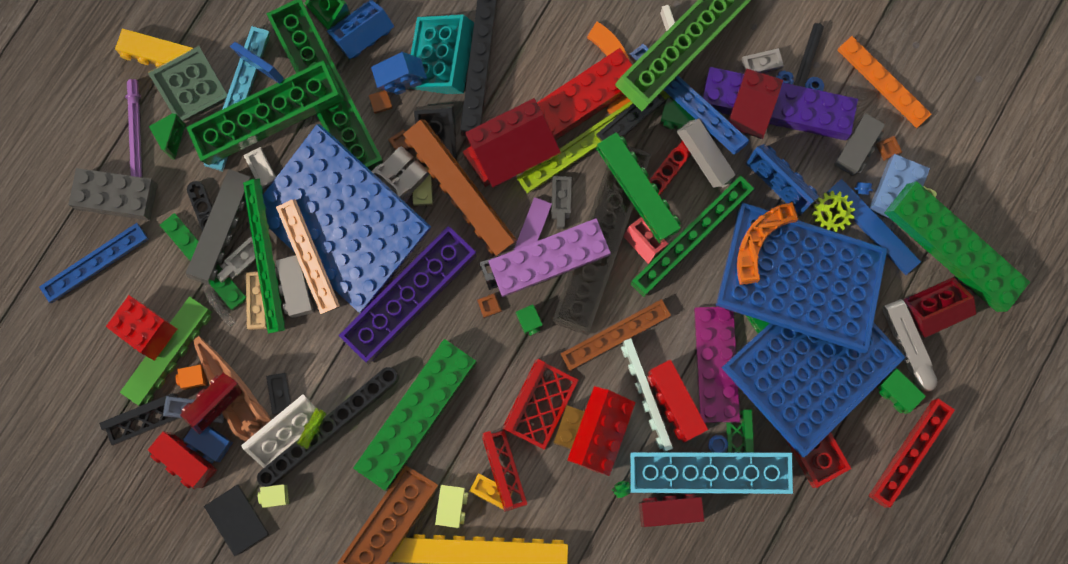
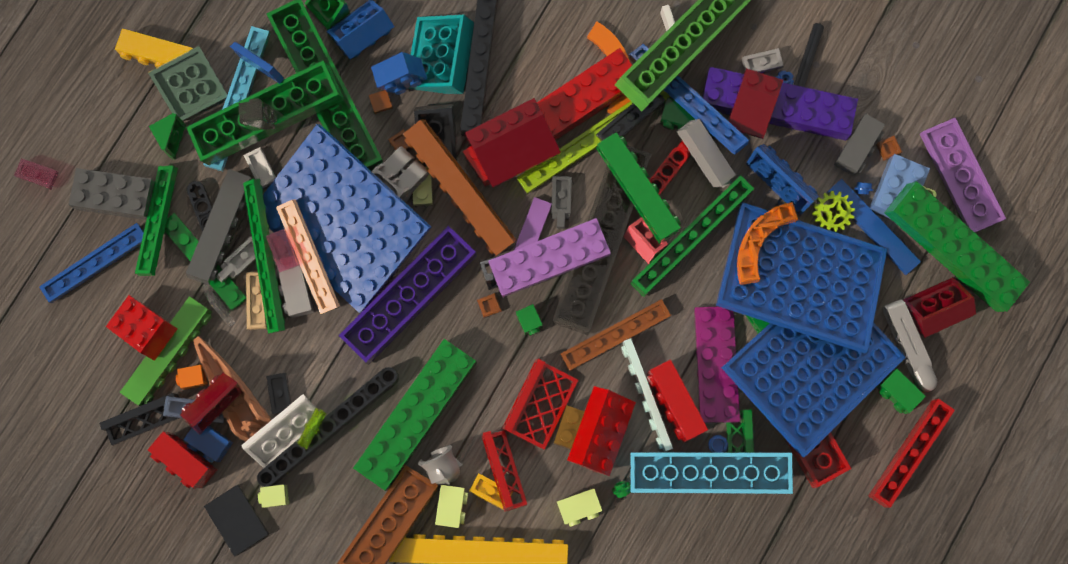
medium lavender axle [125,79,142,177] -> none
dark red brick [639,494,704,527] -> none
blue plate [805,77,824,91] -> none
orange plate [837,36,931,129] -> none
none -> clear pink plate [14,158,59,190]
none -> green plate [135,165,178,276]
none -> clear smoke brick [239,99,277,131]
none -> clear pink plate [266,229,299,272]
none -> light grey helmet [418,445,463,485]
none -> yellowish green brick [557,488,602,527]
none -> medium lavender plate [920,118,1006,233]

